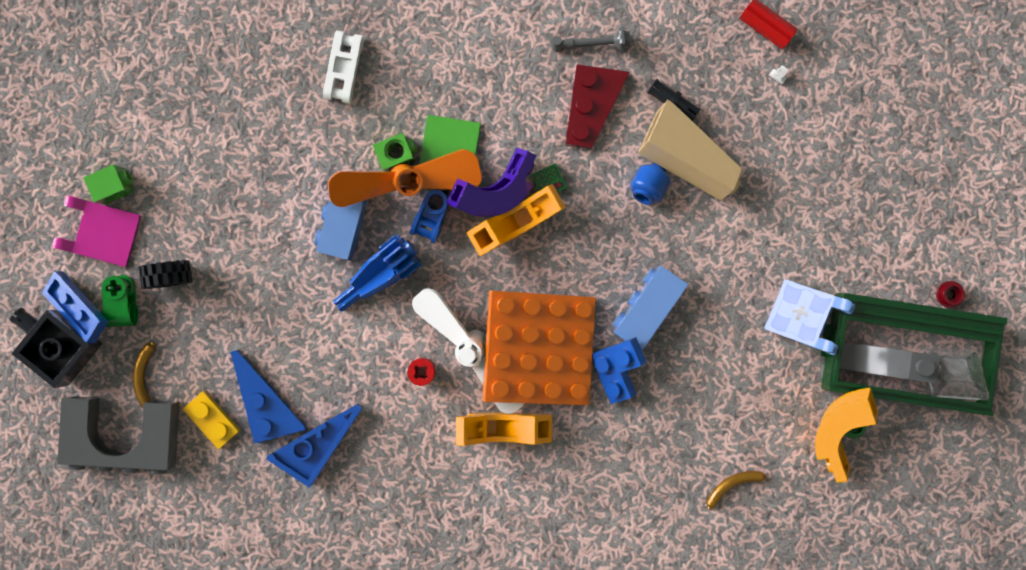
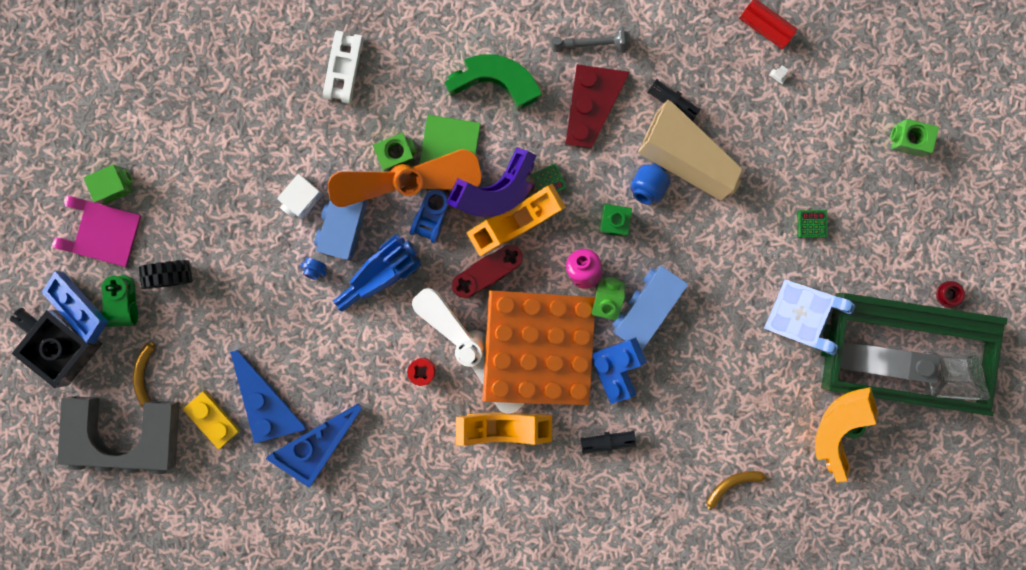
none -> white brick [277,174,324,218]
none -> blue plate [299,258,327,280]
none -> green arch [444,54,542,111]
none -> dark red piece [452,245,523,298]
none -> dark pink head [566,249,603,289]
none -> black pin [580,430,637,455]
none -> bright green bracket [592,277,625,321]
none -> green brick [598,204,632,237]
none -> tile [797,210,827,238]
none -> bright green brick [890,119,939,157]

